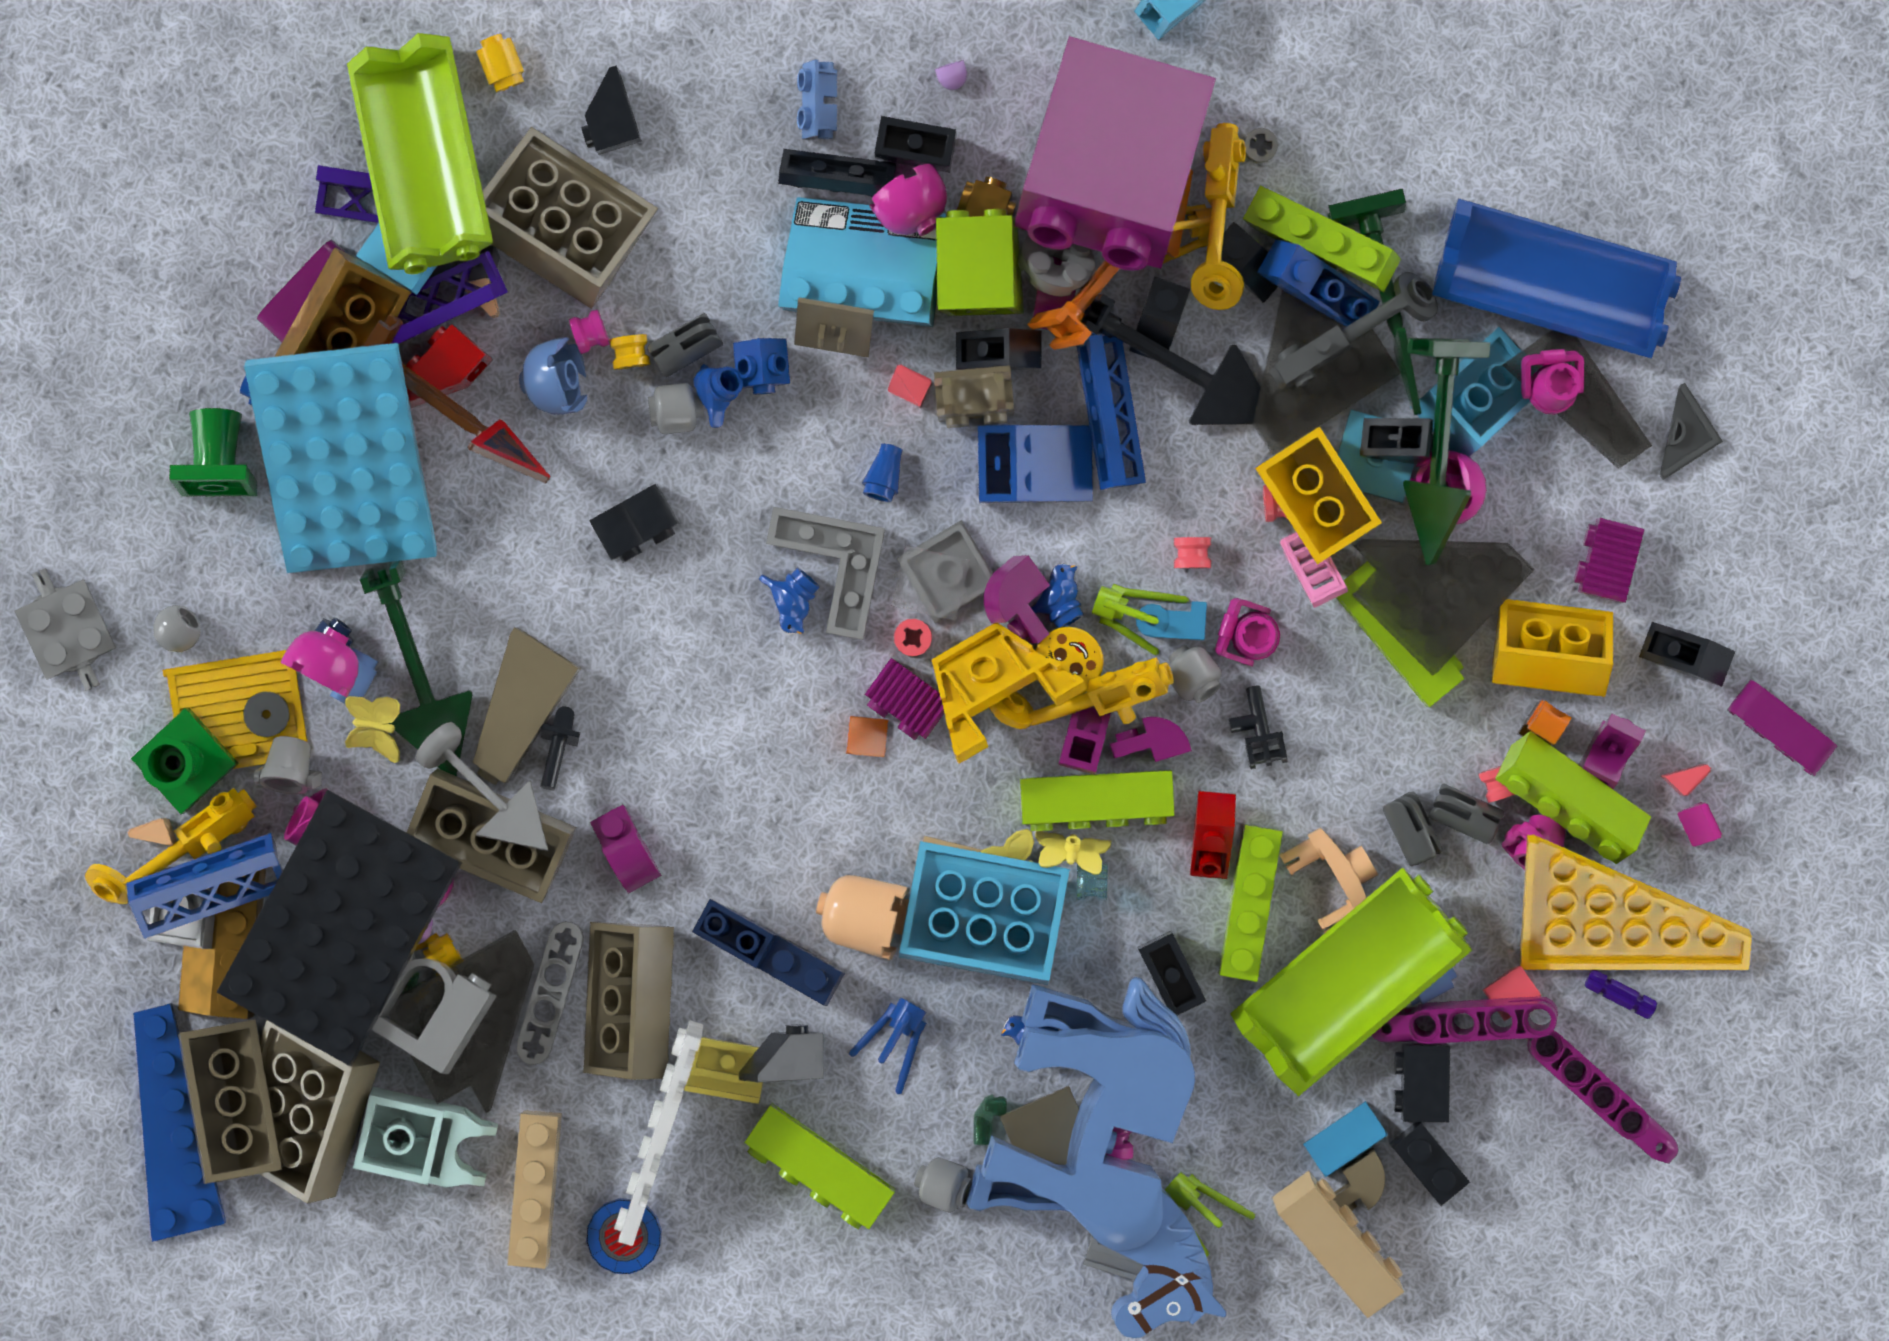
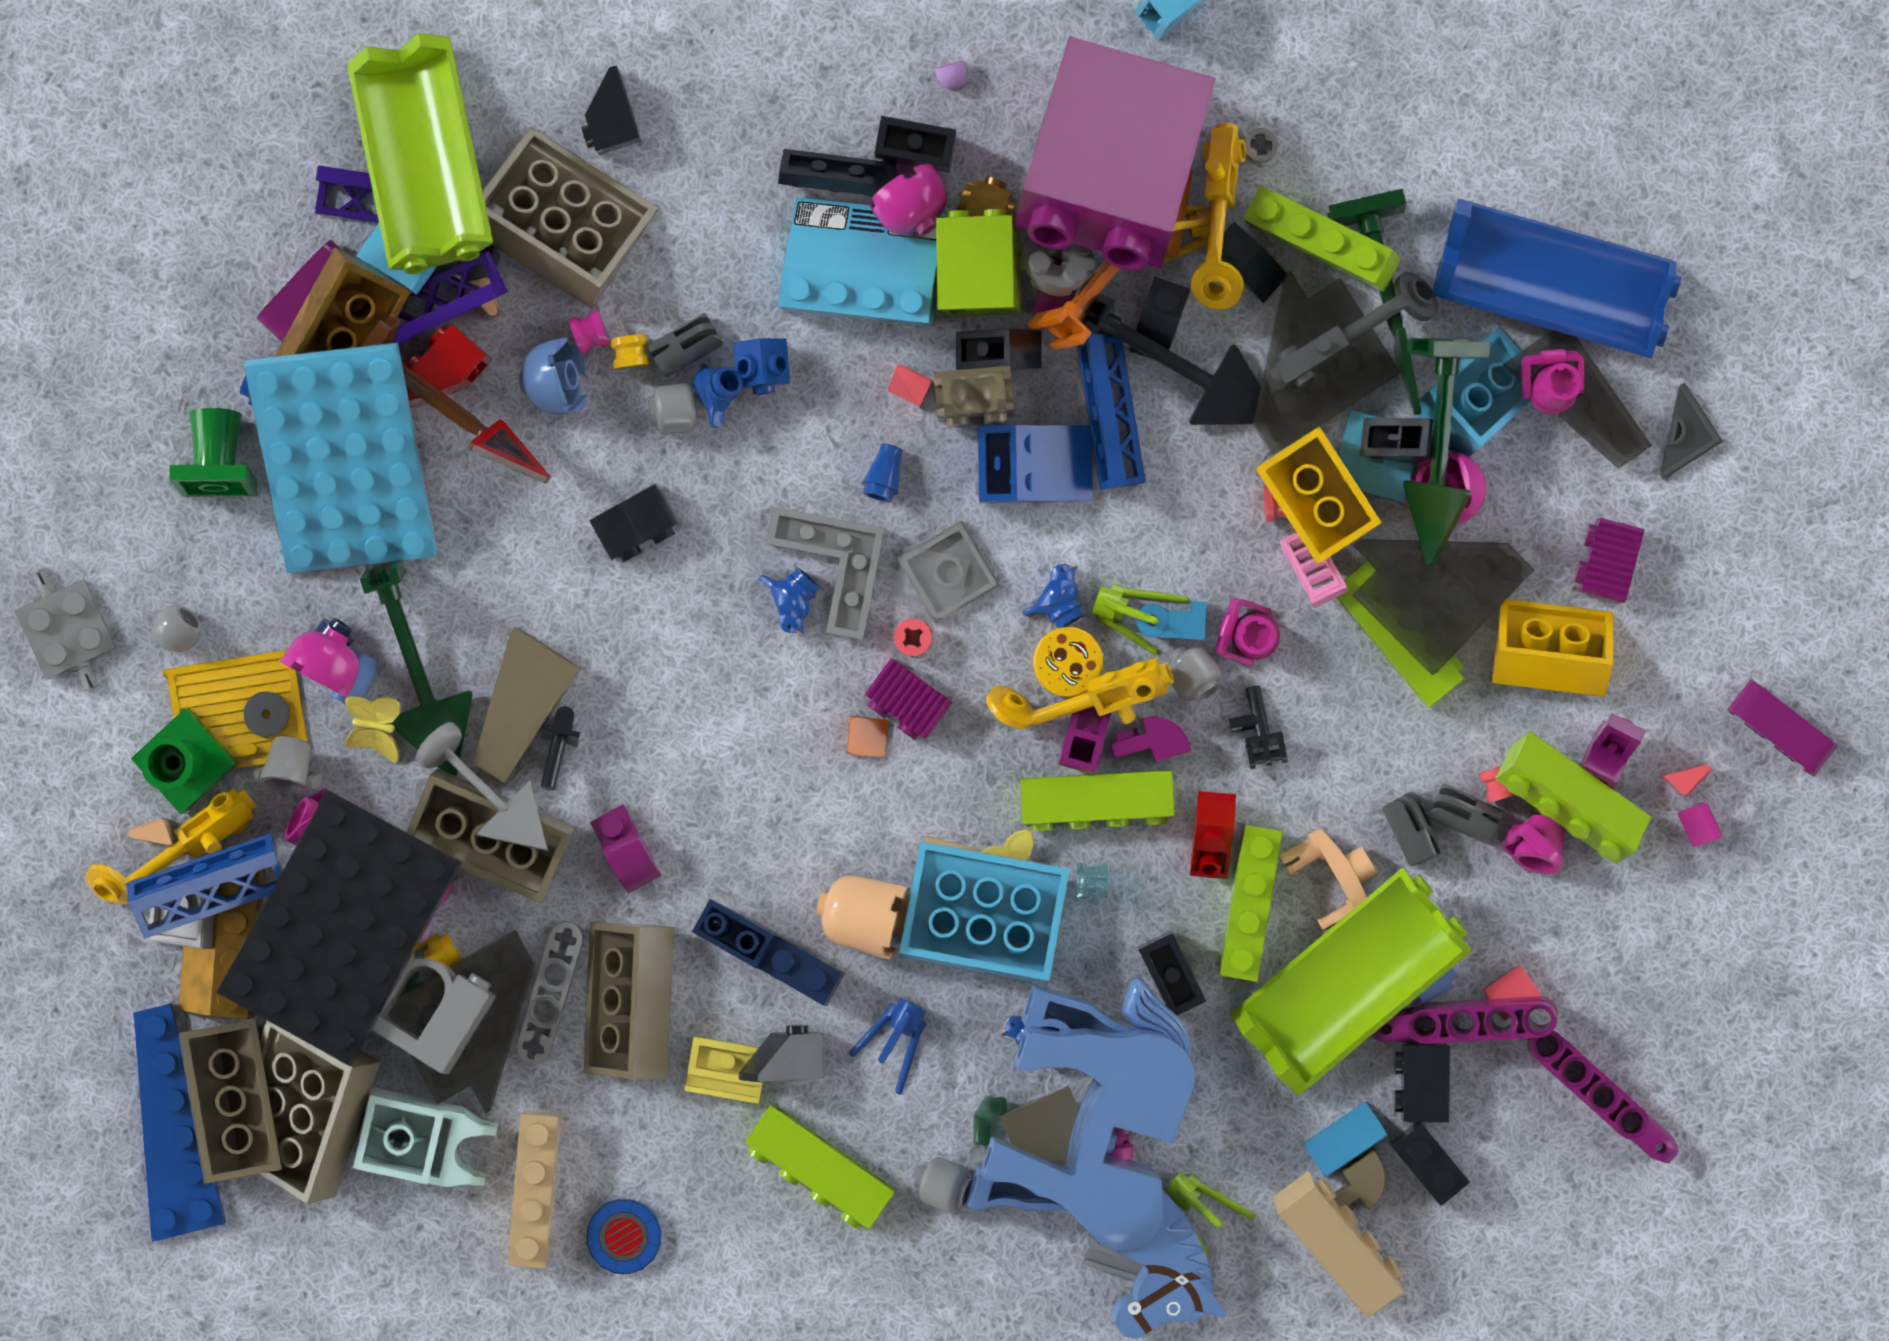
yellow brick [476,33,524,93] -> none
white wing [614,1020,704,1246] -> none
dark tan piece [794,297,874,357] -> none
medium blue hinge [797,59,837,139] -> none
yellow wing [931,623,1087,764] -> none
magenta brick [984,555,1050,643] -> none
light yellow piece [1035,831,1111,875] -> none
coral wheel [1174,537,1211,568] -> none
blue slope [1257,239,1380,327] -> none
orange leg [1517,700,1572,745] -> none
yellow wing [1520,835,1752,970] -> none
dark purple axle [1585,970,1658,1019] -> none
black slope [1639,622,1735,687] -> none

